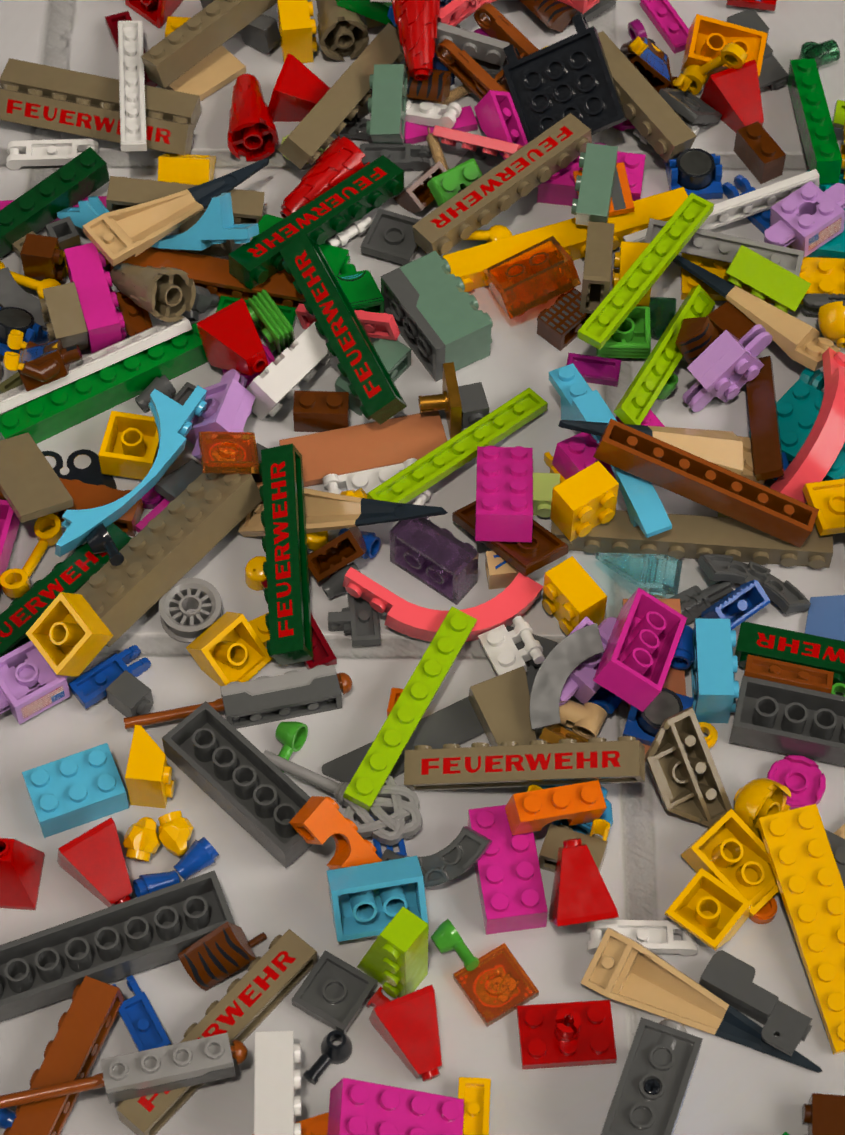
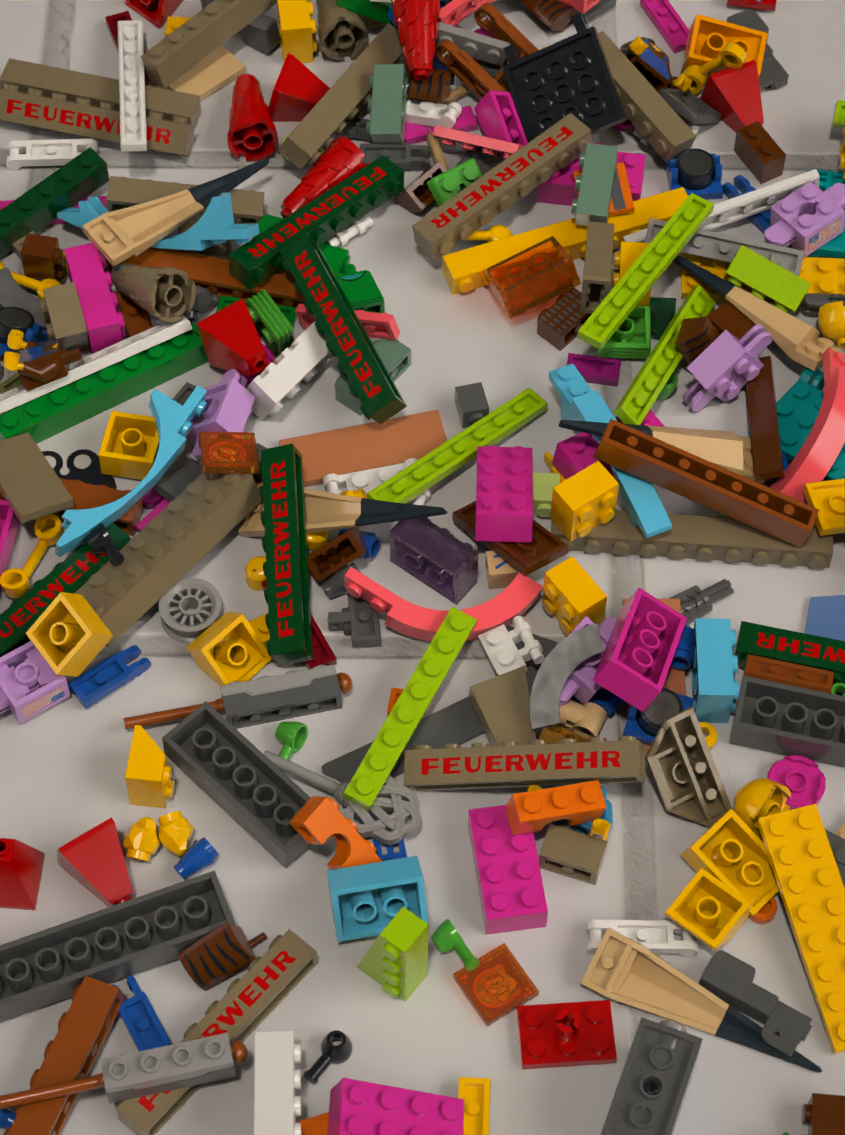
medium azure brick [22,743,129,838] -> none
dark grey brick [45,216,81,262] -> none
dark grey brick [106,670,154,717] -> none
blue cone [133,870,180,897] -> none
dark grey cone [135,375,176,412] -> none
yellow slope [158,153,216,185] -> none
dark grey plate [291,950,378,1033] -> none
reddish brown brick [293,391,350,432] -> none
dark grey plate [361,208,420,265] -> none
red piece [366,986,391,1008] -> none
red slope [369,984,442,1082] -> none
sand green piece [381,250,493,382] -> none
dark grey tile [381,826,492,887] -> none
pearl gold tile [419,362,462,439] -> none
red slope [548,838,619,927] -> none
clear light blue slope [595,553,682,599] -> none
magenta tile [628,19,647,40] -> none
dark grey tile [697,554,811,614] -> none
blue brick [701,580,770,630] -> none
green brick [787,58,842,184] -> none
clear green piece [799,39,840,70] -> none

